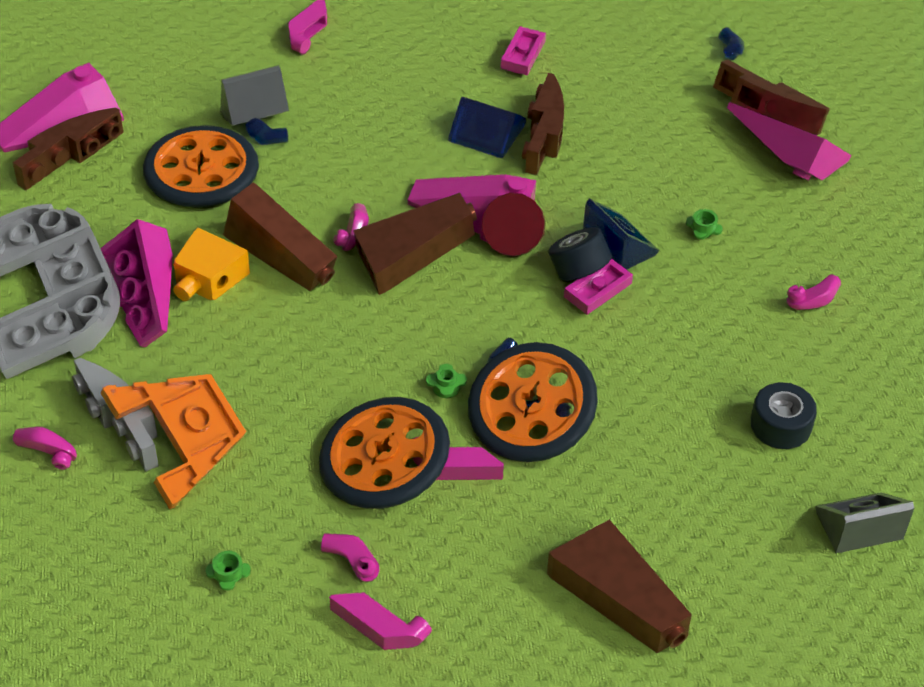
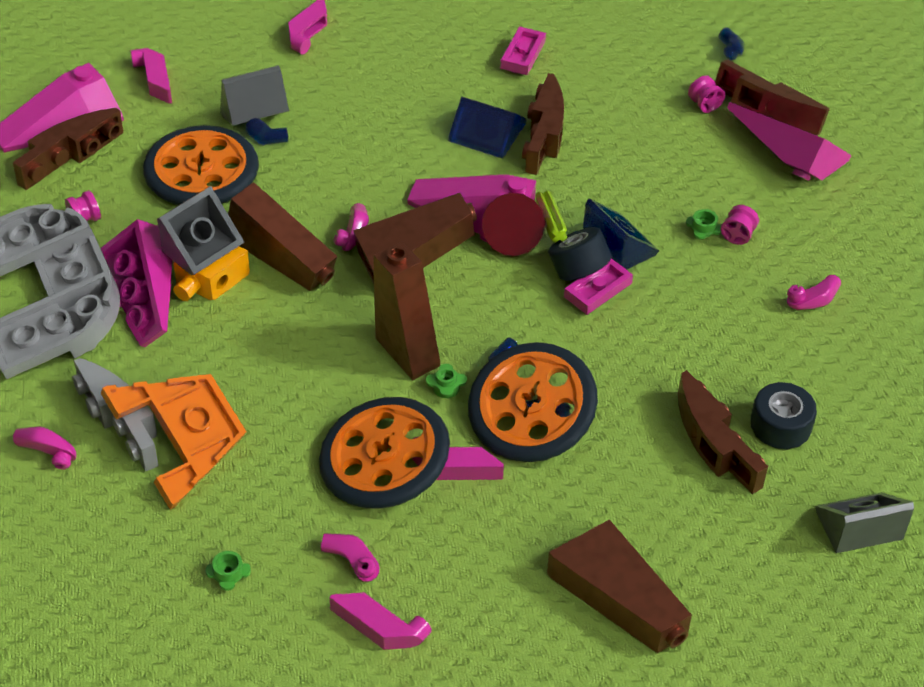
none -> dark pink wheel [65,190,101,222]
none -> dark pink piece [130,48,172,104]
none -> dark grey slope [157,186,244,276]
none -> copper slope [373,241,440,380]
none -> lime axle [535,190,567,243]
none -> copper slope [678,370,768,494]
none -> dark pink wheel [688,76,725,113]
none -> dark pink wheel [721,205,759,245]

